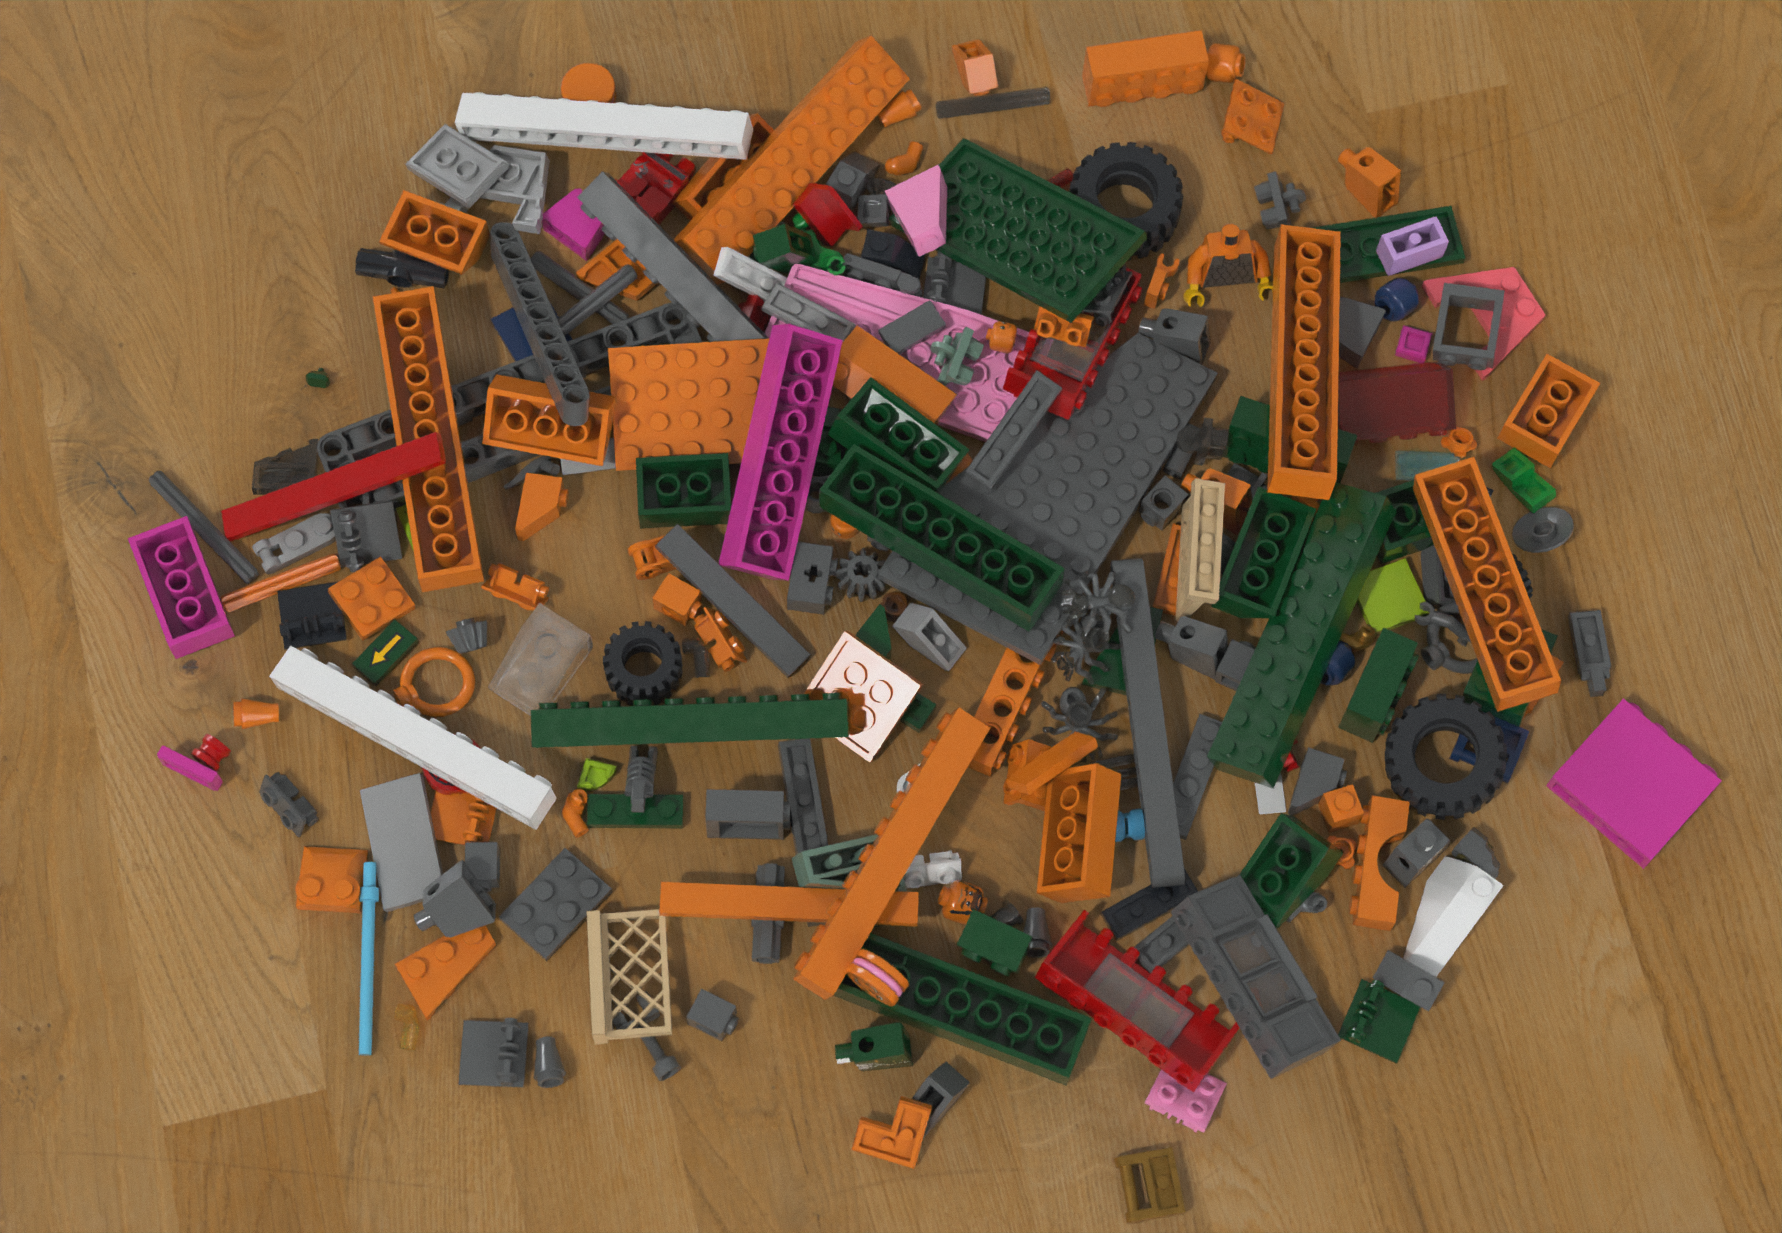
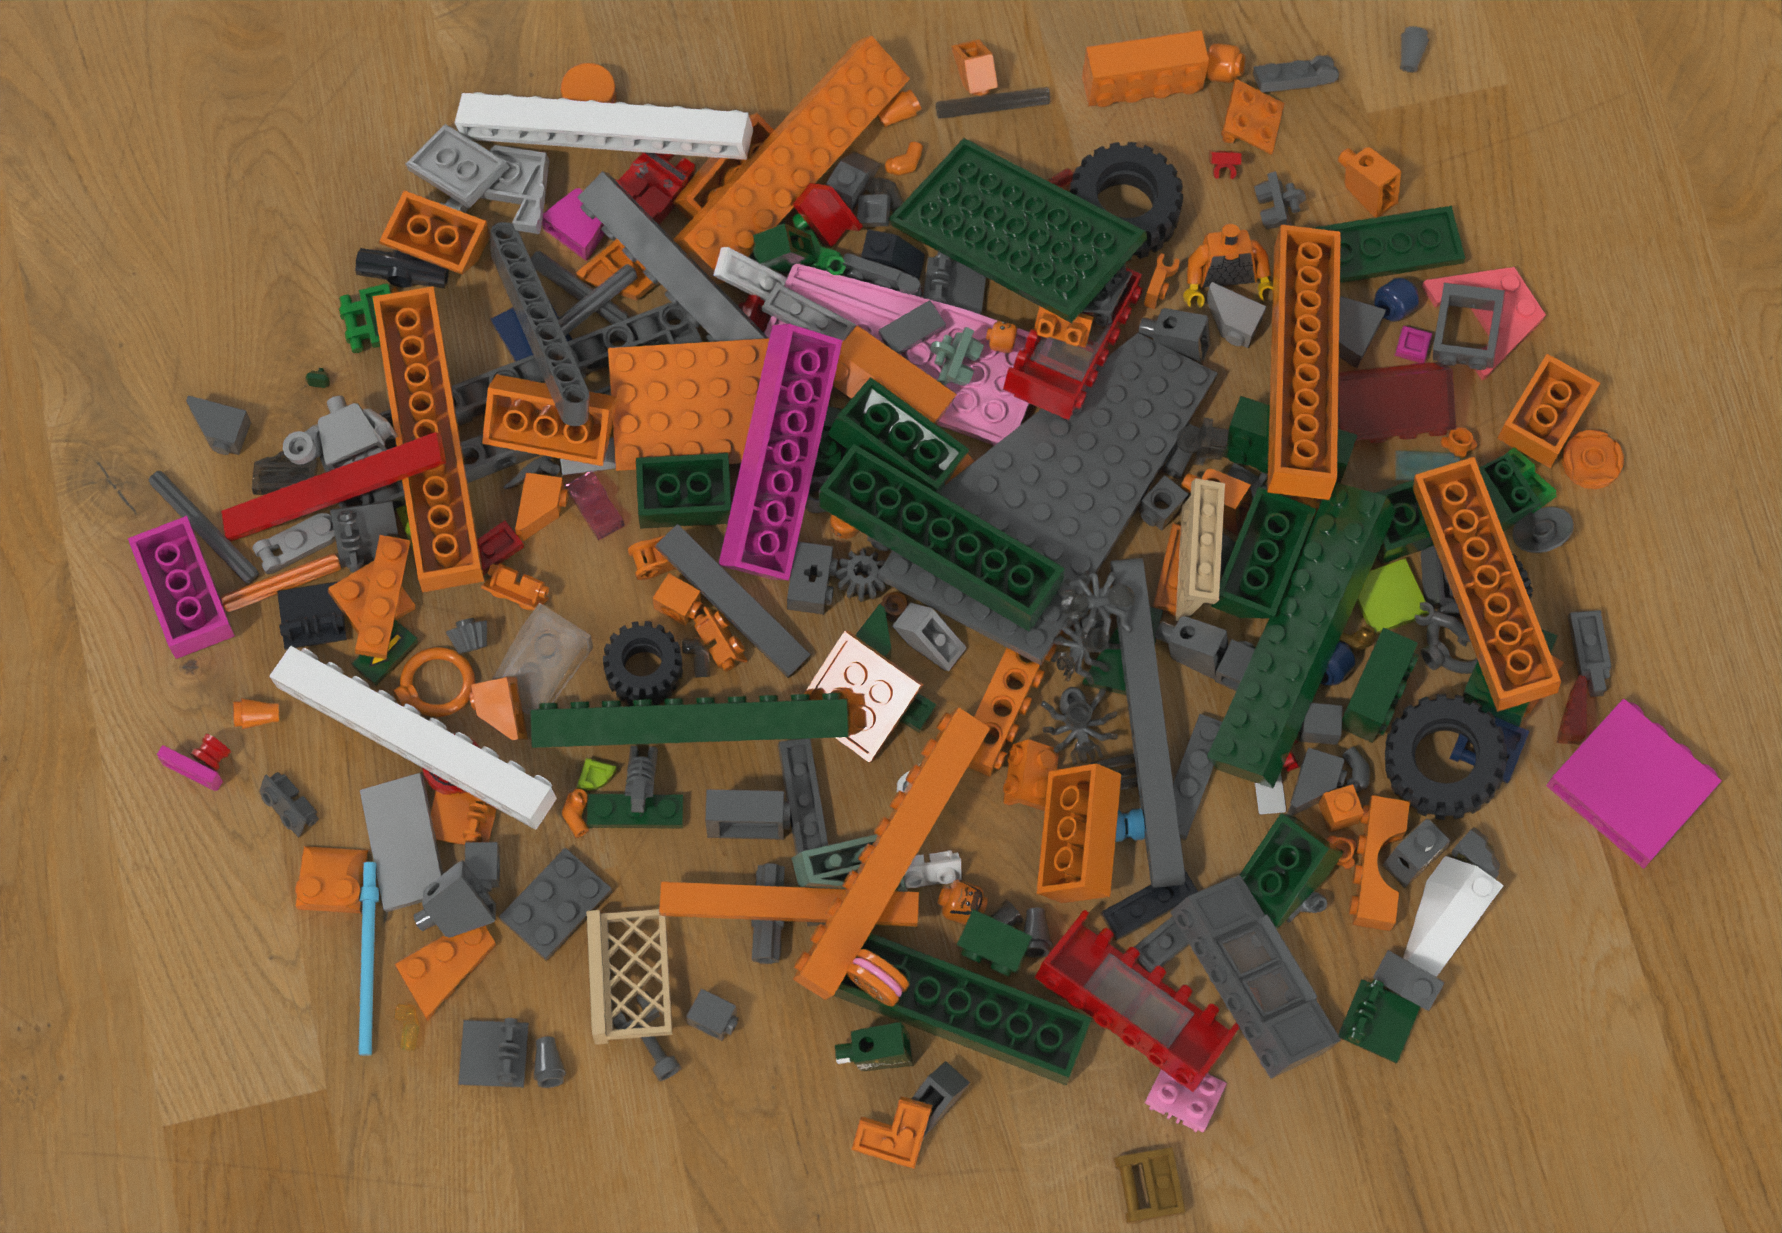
bright pink slope [885,165,947,257] -> none
dark grey tile [965,371,1062,490] -> none
orange tile [1006,731,1098,795] -> none
lavender brick [1376,216,1449,276] -> none
none -> dark grey slope [186,395,251,455]
none -> light grey torso [283,396,398,470]
none -> green plate [339,283,391,353]
none -> orange plate [355,535,411,659]
none -> orange slope [470,677,528,740]
none -> red plate [477,521,524,576]
none -> clear pink slope [565,471,625,541]
none -> light grey slope [1206,282,1266,348]
none -> red tile [1209,151,1242,179]
none -> dark grey hinge [1253,55,1339,93]
none -> dark grey brick [1299,703,1342,745]
none -> dark grey arm [1342,746,1371,794]
none -> dark grey cone [1400,26,1429,72]
none -> dark green slope [1479,453,1541,532]
none -> clear red slope [1556,676,1587,745]
none -> orange tile [1562,429,1624,489]

